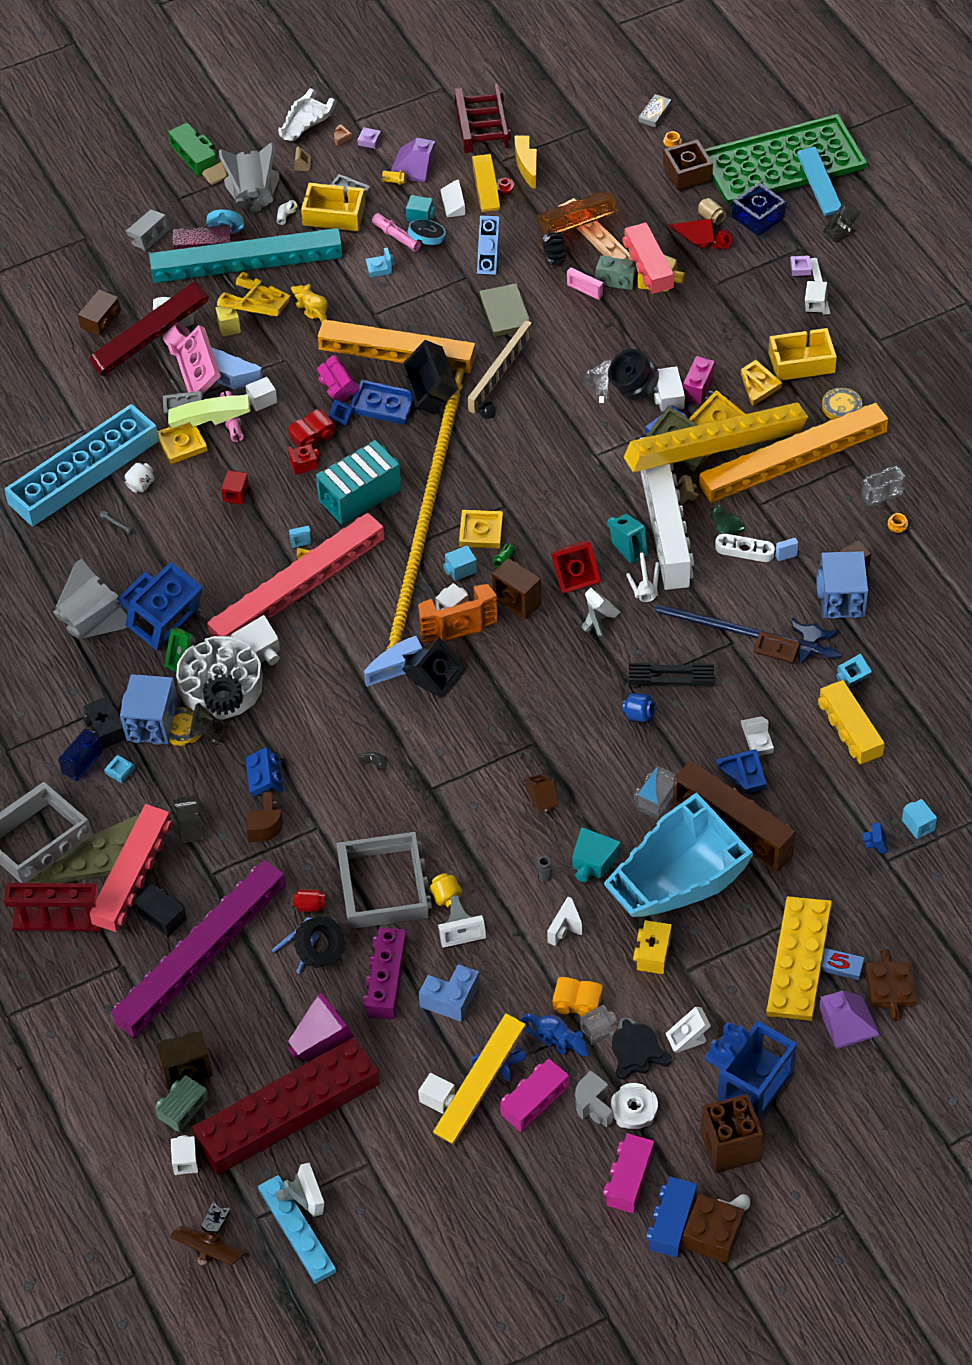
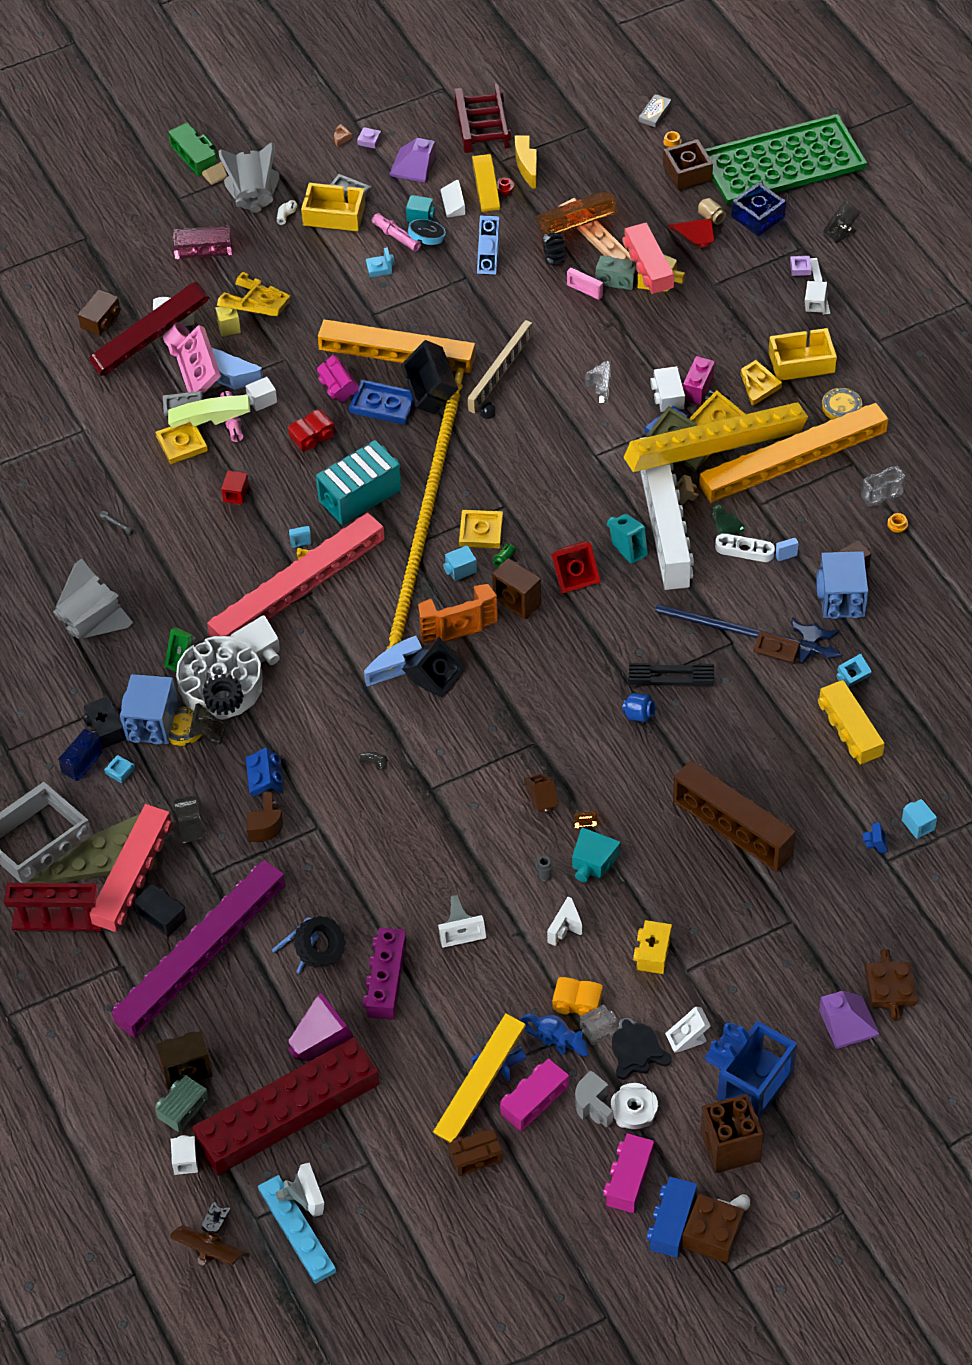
medium azure brick [4,404,159,527] -> none
blue piece [118,562,203,651] -> none
white head [125,463,155,493] -> none
light grey hinge [126,209,171,251] -> none
teal brick [149,228,342,283] -> none
medium azure tile [206,210,244,234] -> none
white animal [278,88,337,142] -> none
red brick [288,444,320,475] -> none
yellow animal [291,284,328,323] -> none
red brick [293,889,325,912] -> none
tan slope [294,146,311,171] -> none
blue slope [328,399,353,426] -> none
light grey window [336,832,432,929] -> none
yellow pin [382,170,407,185] -> none
white brick [418,1073,455,1114] -> none
medium blue brick [419,964,480,1022] -> none
yellow head [430,873,463,908] -> none
white brick [436,583,468,611] -> none
tile [479,283,530,337] -> none
piece [581,588,620,637] -> none
medium azure windscreen [604,792,753,917] -> none
black wheel [608,349,659,400] -> none
white plant [626,553,660,602] -> none
clear brick [634,766,676,820] -> none
red plate [712,230,733,249] -> none
blue wing [716,749,768,794] -> none
white slope [741,716,774,756] -> none
yellow plate [766,896,832,1021] -> none
medium azure tile [797,146,843,217] -> none
medium blue tile [821,948,864,980] -> none
none -> reddish brown brick [448,1129,503,1176]
none -> clear orange slope [573,811,597,828]

